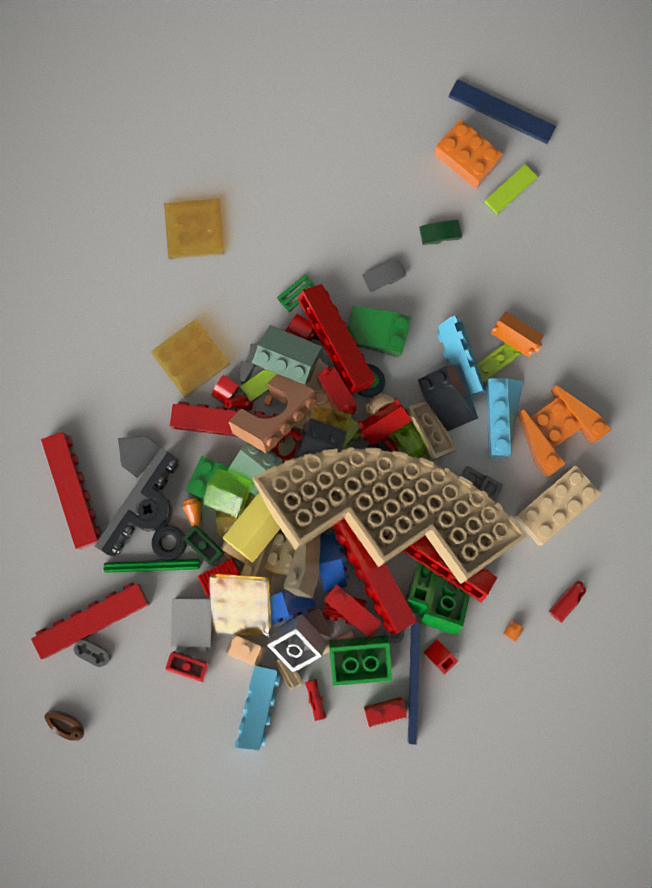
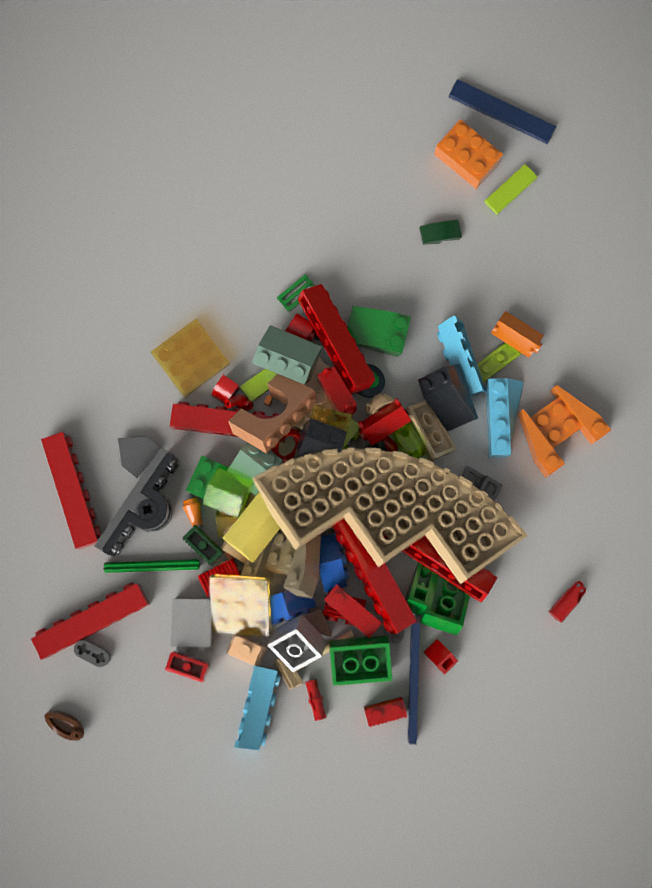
black tyre [151,525,186,560] -> none
clear yellow plate [164,198,225,259] -> none
dark grey slope [240,343,258,384] -> none
dark grey slope [362,259,407,292] -> none
orange hose [503,620,524,642] -> none
tan brick [514,465,602,546] -> none

